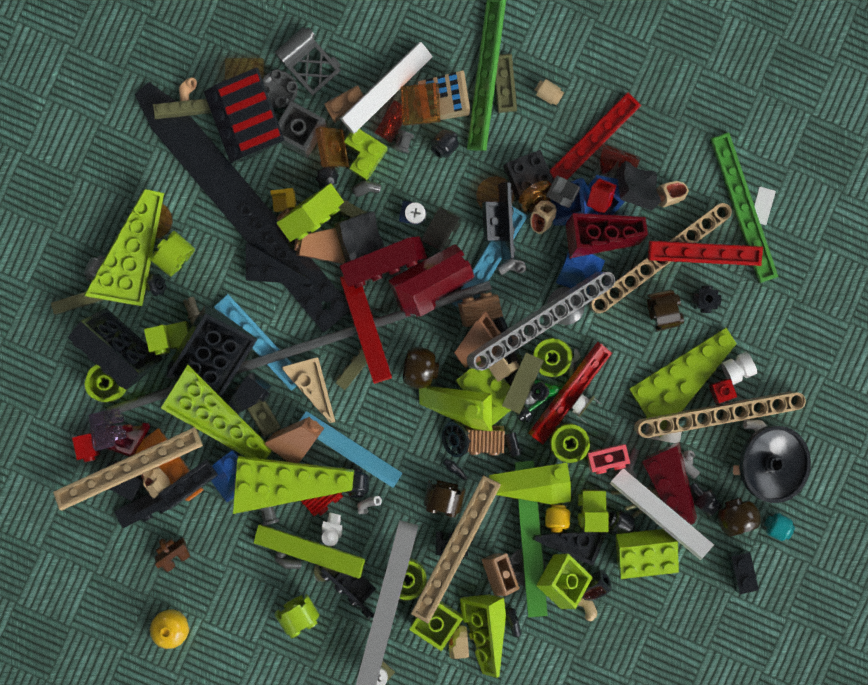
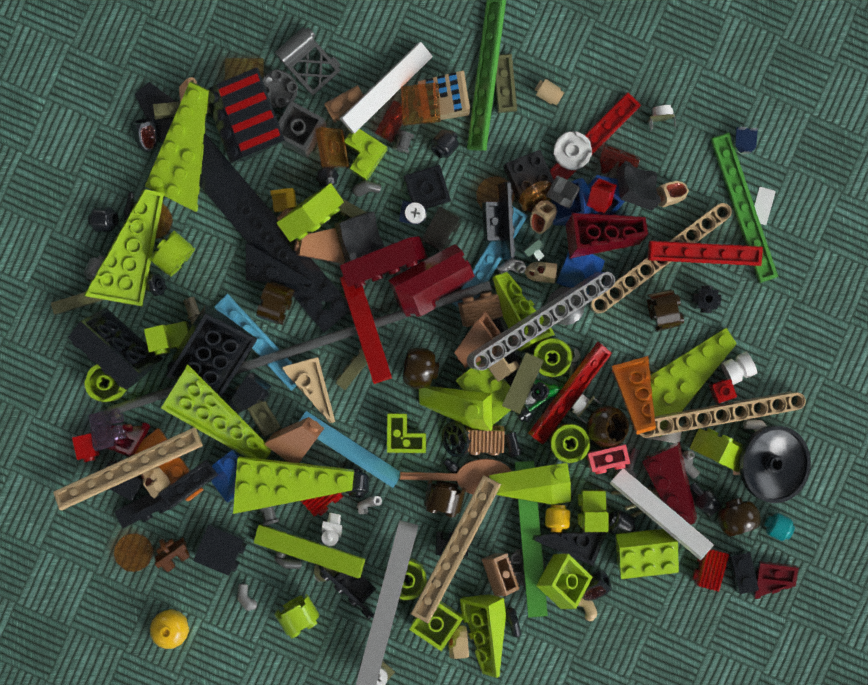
none -> black head [88,207,119,232]
none -> clear orange tile [114,533,153,572]
none -> black piece [123,192,134,220]
none -> black rock [130,118,158,152]
none -> lime wing [145,82,209,212]
none -> black brick [193,523,247,576]
none -> light grey arm [238,584,257,611]
none -> dark brown brick [256,281,294,325]
none -> lime brick [387,413,426,453]
none -> nougat piece [400,459,512,495]
none -> black tile [404,165,451,210]
none -> lime wedge [493,272,555,352]
none -> sand green tile [521,238,544,261]
none -> tan rock [525,262,557,284]
none -> white tile [554,132,592,170]
none -> dark brown wheel [587,406,629,448]
none -> orange wing [612,356,655,434]
none -> piece [647,105,676,132]
none -> lime brick [689,428,743,472]
none -> red brick [692,549,729,592]
none -> dark blue piece [734,127,758,154]
none -> dark red wing [754,561,799,599]

